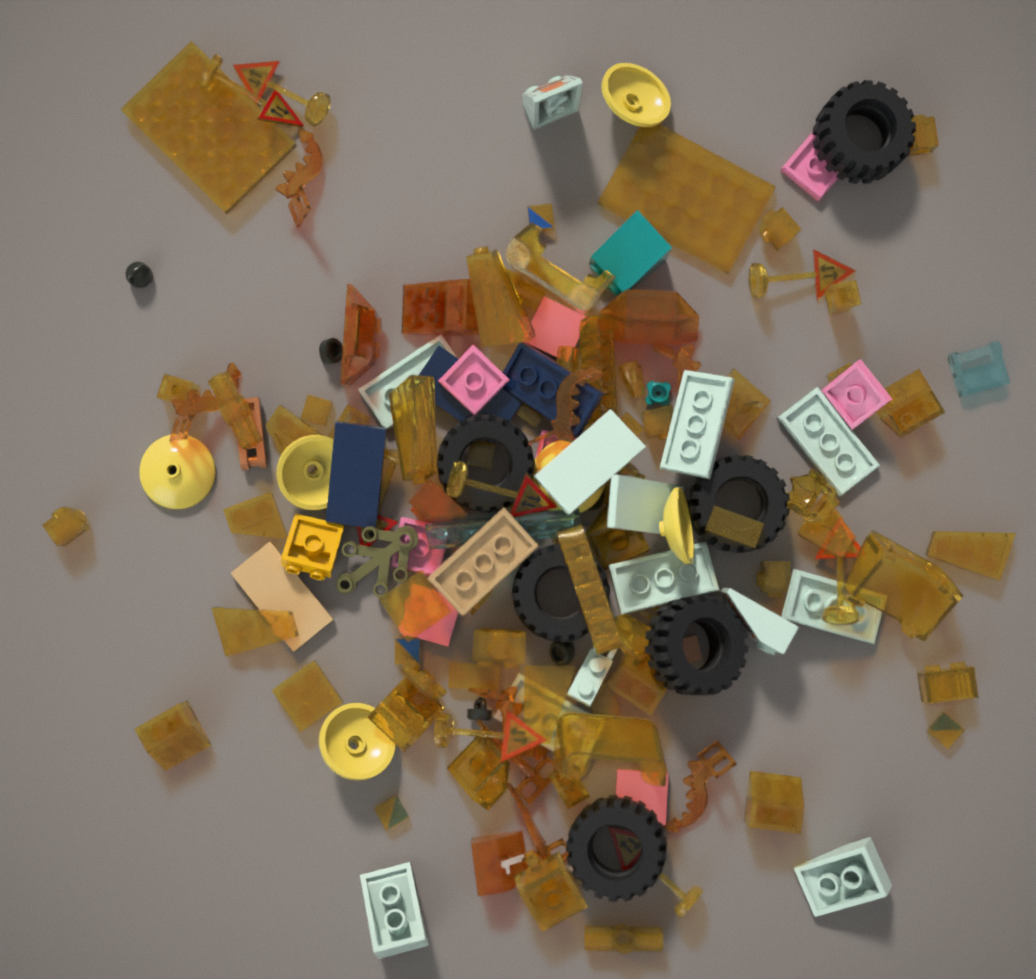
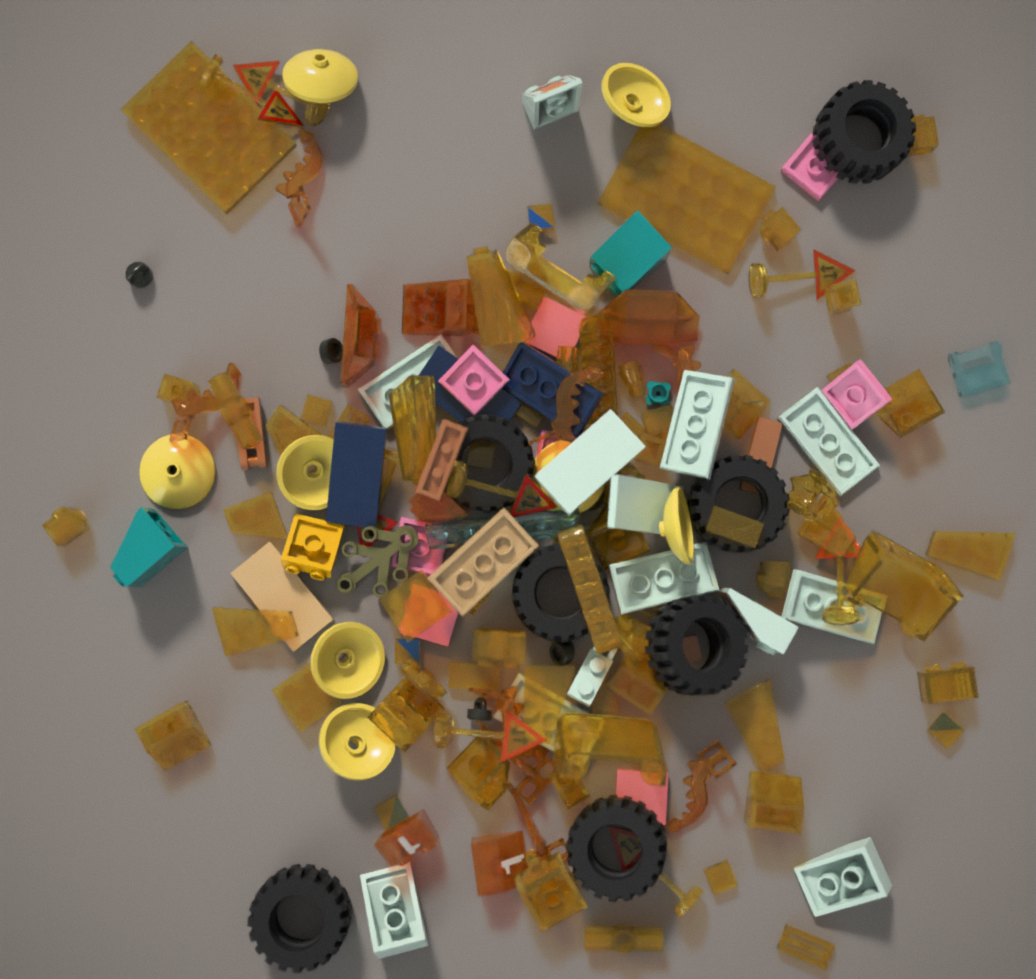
none -> teal slope [110,507,188,587]
none -> black tyre [247,864,352,973]
none -> light yellow dish [283,49,358,103]
none -> light yellow dish [311,622,385,699]
none -> clear orange slope [374,809,439,866]
none -> nougat tile [415,419,468,502]
none -> clear yellow brick [632,433,666,467]
none -> clear yellow tile [703,859,738,895]
none -> clear yellow wing [724,679,785,772]
none -> nougat tile [739,417,783,495]
none -> clear yellow tile [776,923,835,970]

